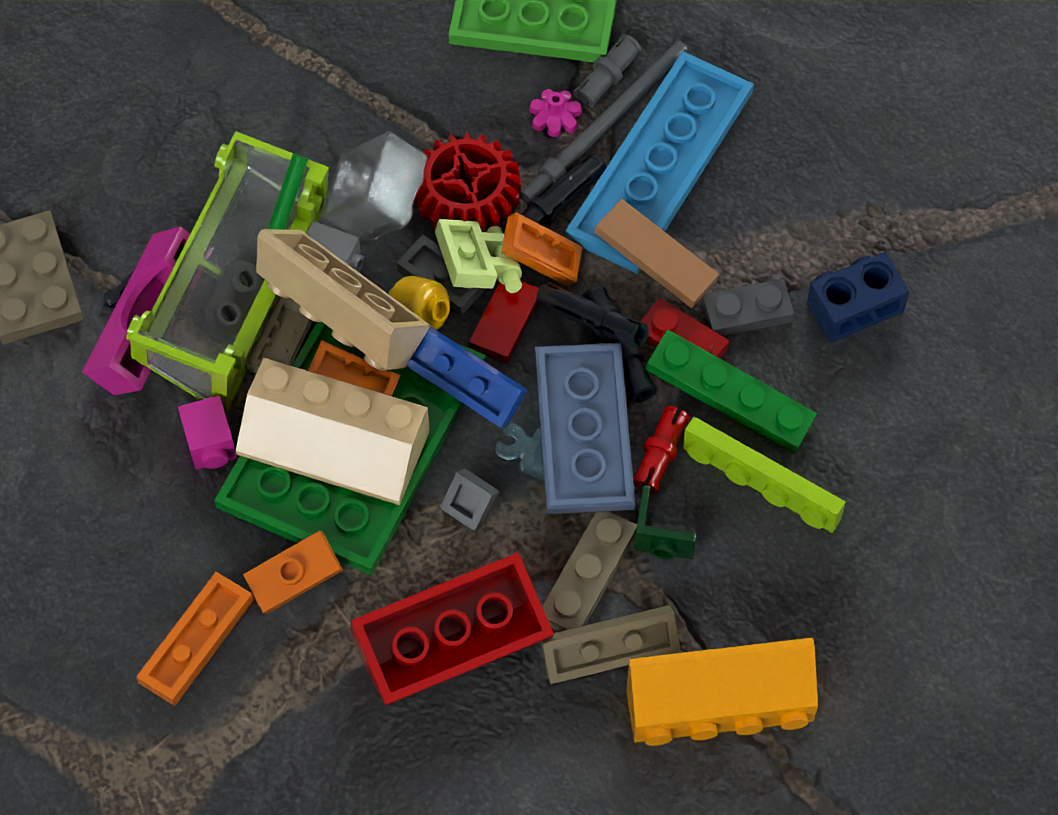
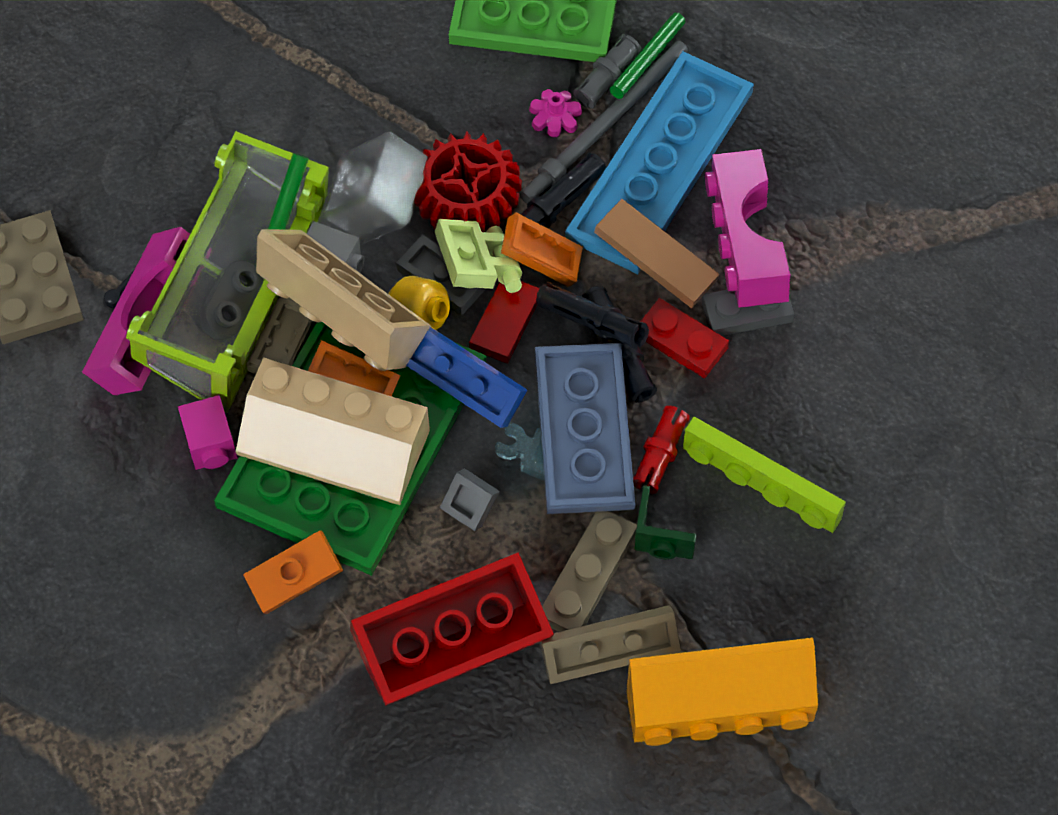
orange plate [136,572,254,706] -> none
green plate [645,329,817,454] -> none
dark blue brick [807,252,910,343] -> none
none -> green bar [610,12,686,99]
none -> dark pink arch [705,149,790,308]

